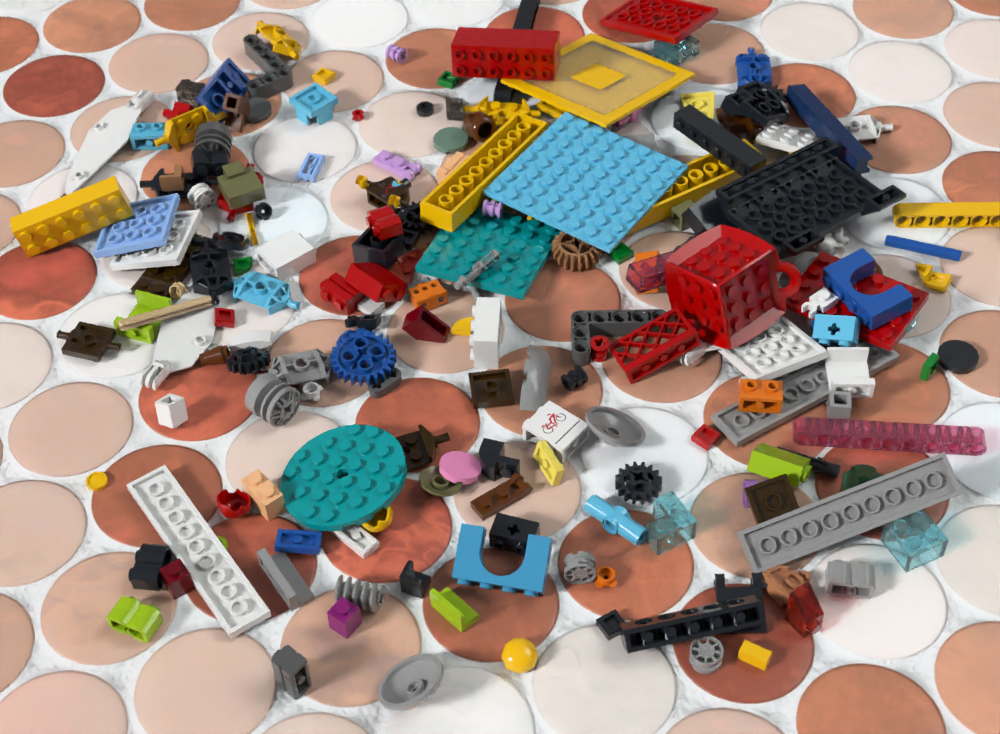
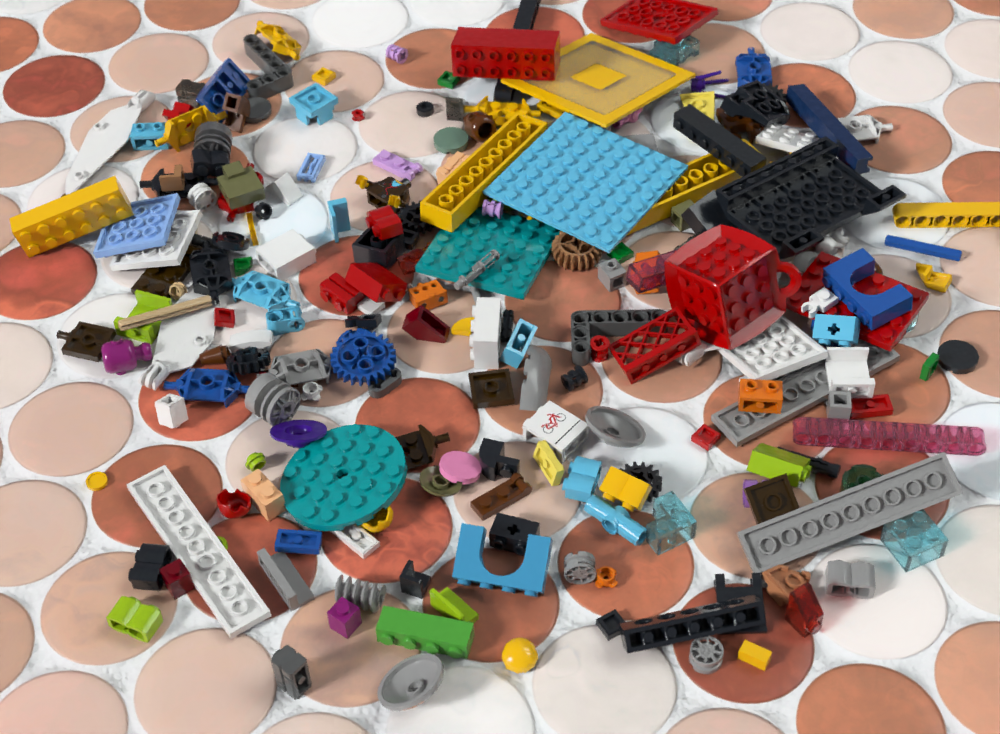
none -> magenta piece [101,338,153,375]
none -> blue plate [163,368,249,408]
none -> lime plate [245,452,266,472]
none -> white slope [265,173,303,206]
none -> medium azure piece [266,306,305,336]
none -> dark purple hat [270,420,327,449]
none -> medium azure panel [327,198,351,243]
none -> bright green brick [376,605,475,659]
none -> medium azure brick [499,318,538,369]
none -> black axle [500,309,514,343]
none -> medium azure brick [562,456,602,503]
none -> light grey brick [598,258,627,292]
none -> yellow brick [599,466,652,512]
none -> dark purple plant [691,71,729,99]
none -> red plate [850,394,894,419]

